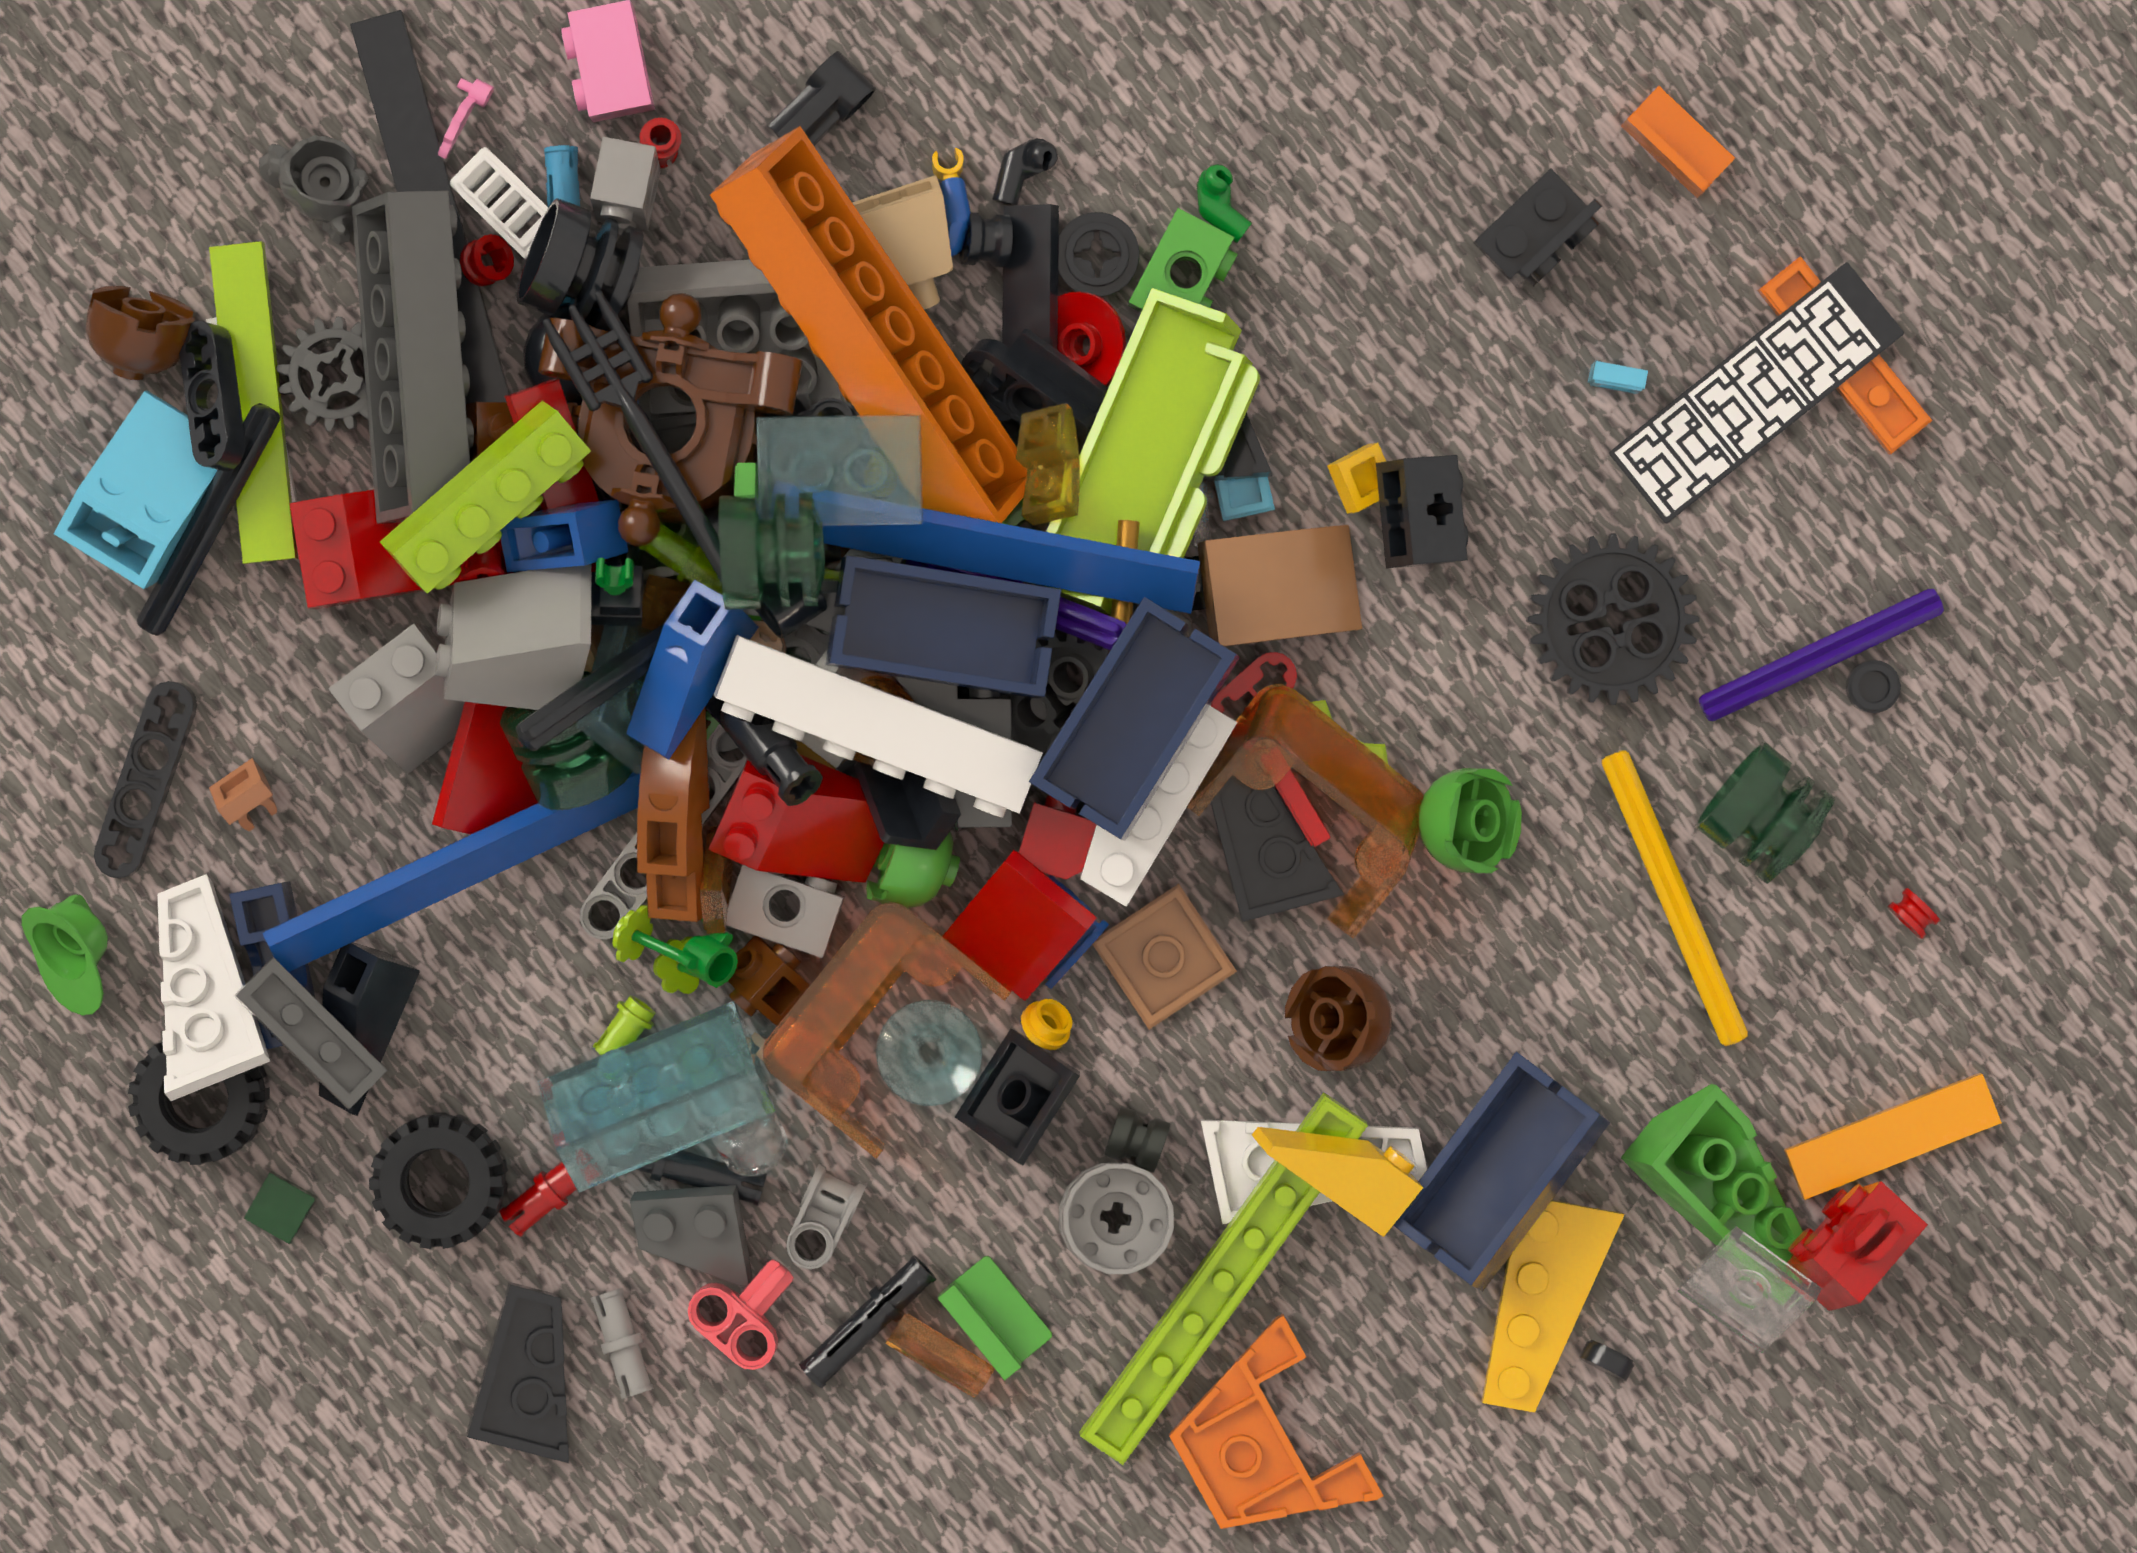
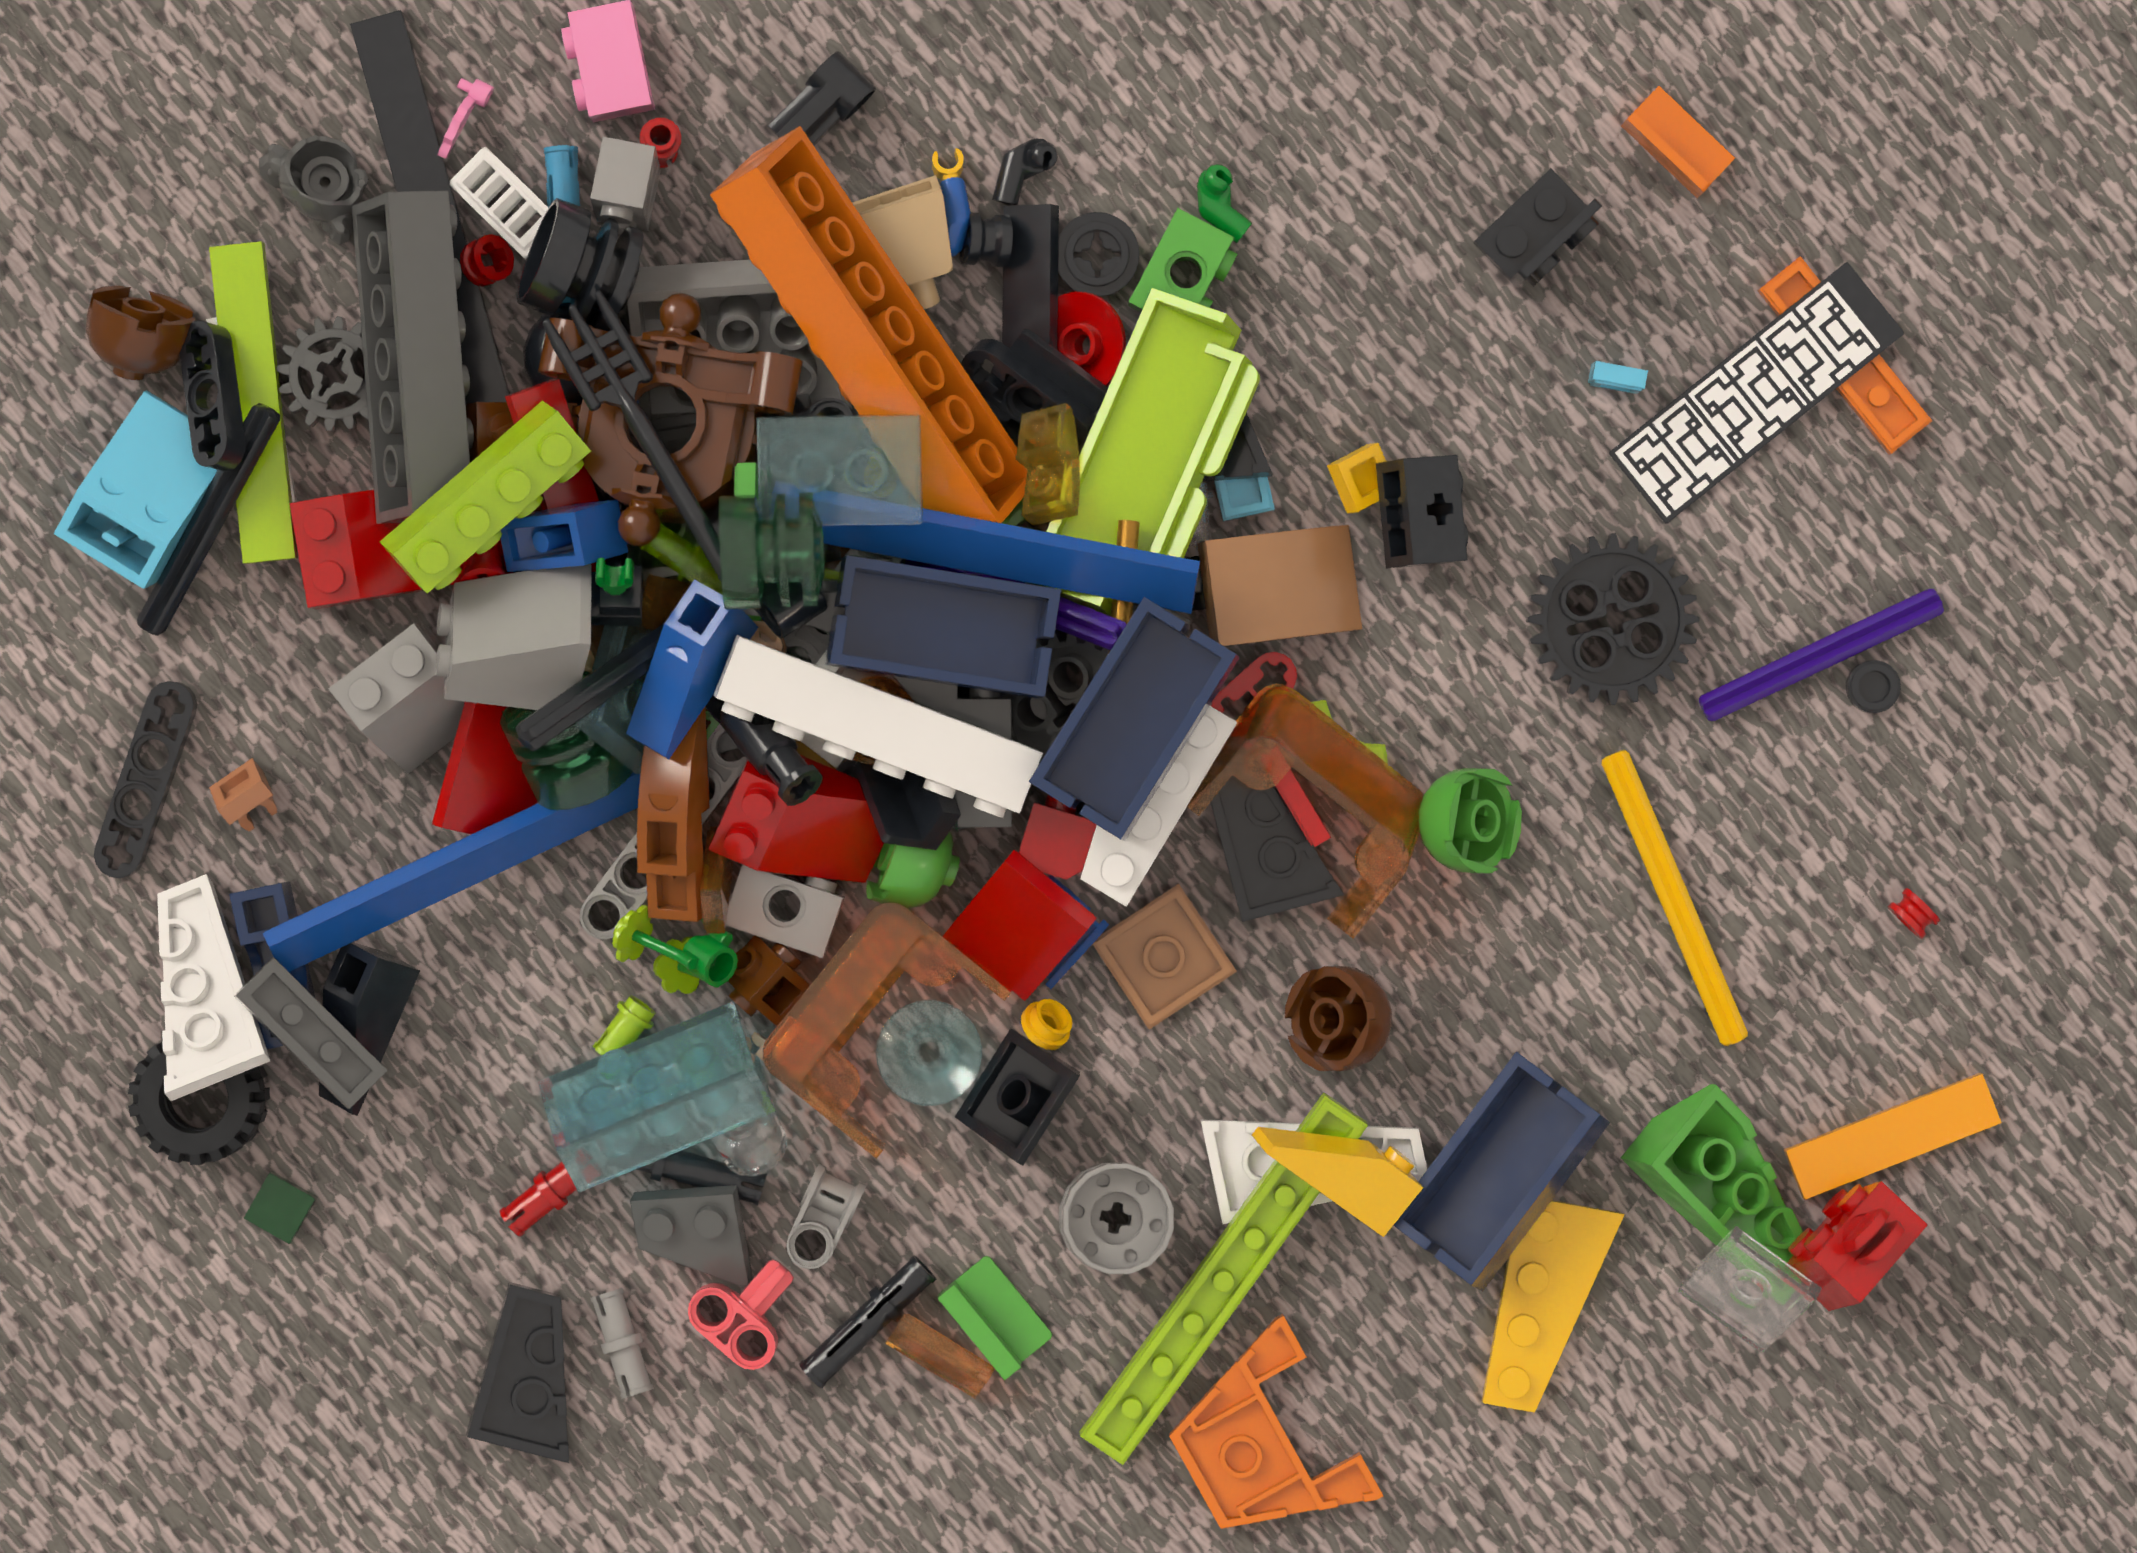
bright green piece [21,894,108,1016] -> none
black tyre [369,1112,508,1249] -> none
pearl dark grey wheel [1104,1106,1171,1173] -> none
black tile [1579,1340,1634,1382] -> none
clear green wheel [1695,742,1836,884] -> none

